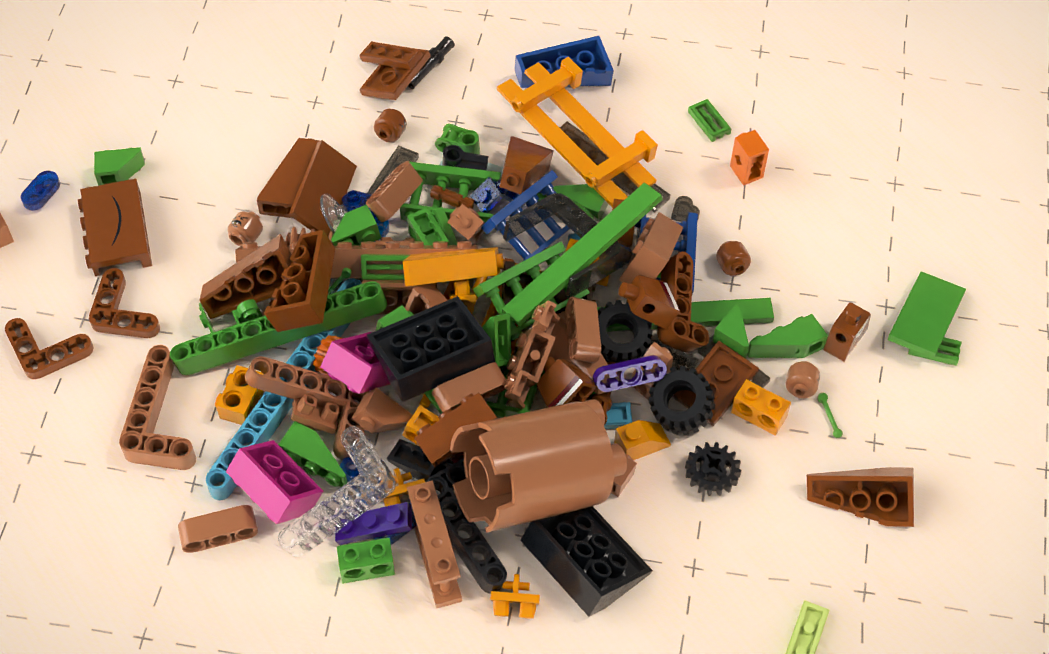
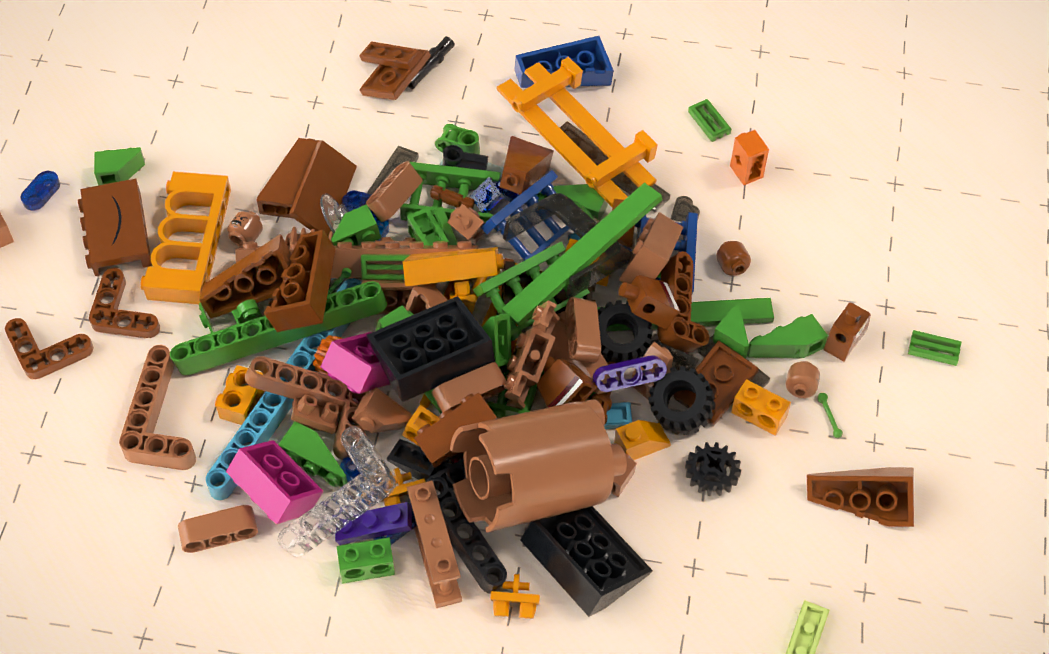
dark orange head [373,108,407,142] -> none
bright green tile [887,271,966,359] -> none
none -> light orange fence [141,171,231,304]

